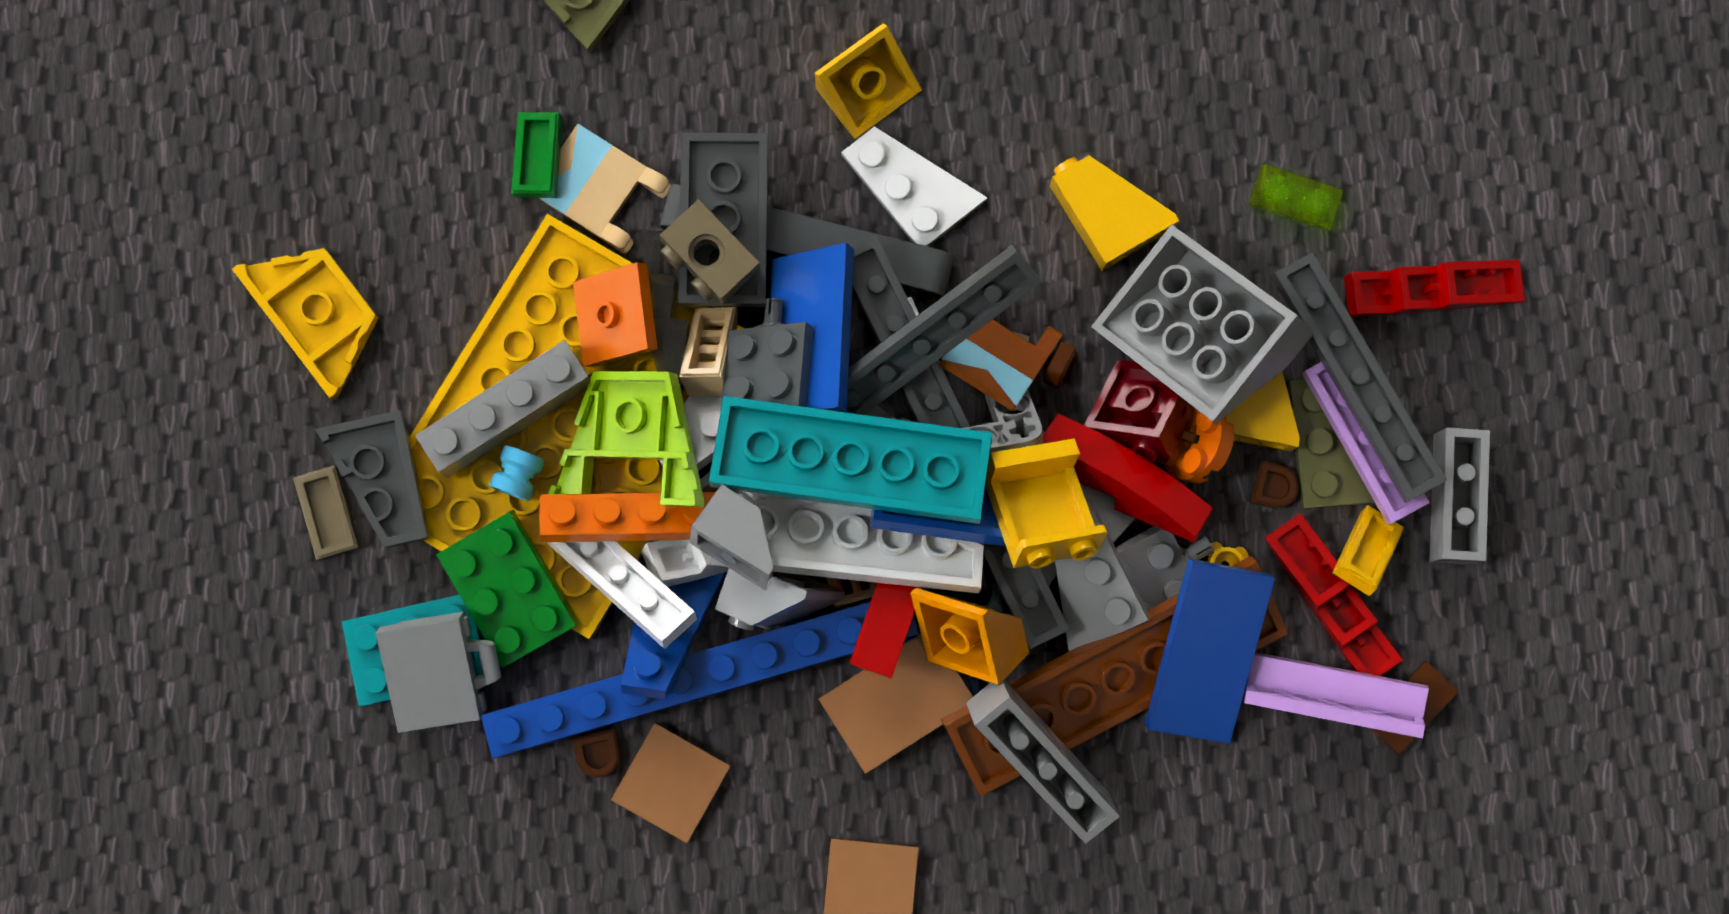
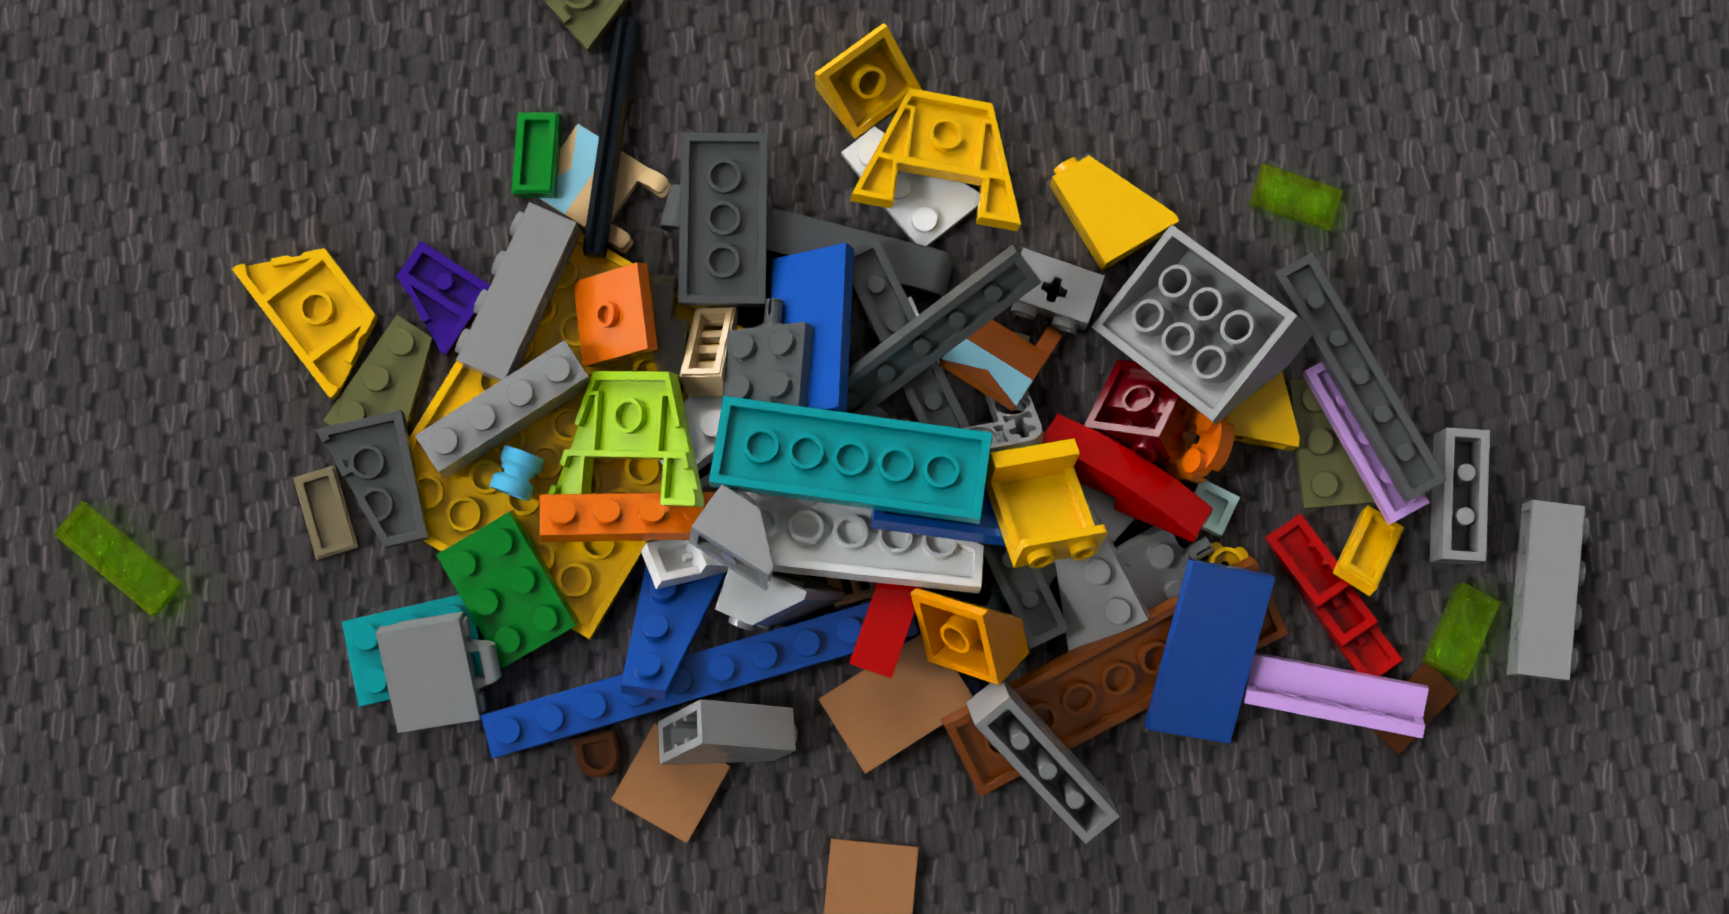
white plate [547,541,697,649] -> none
dark tan brick [660,199,760,305] -> none
reddish brown tile [1043,341,1079,389] -> none
reddish brown tile [1249,460,1299,509] -> none
red slope [1344,260,1525,317] -> none
none -> clear neon green plate [53,501,185,617]
none -> olive wing [323,315,434,429]
none -> dark purple wing [397,241,490,358]
none -> light grey brick [455,202,582,382]
none -> black axle [583,16,639,259]
none -> light grey slope [658,699,798,765]
none -> yellow wing [849,88,1021,232]
none -> light grey brick [1010,248,1105,334]
none -> light aqua plate [1193,481,1240,537]
none -> clear neon green plate [1422,582,1501,681]
none -> light grey brick [1506,500,1590,681]

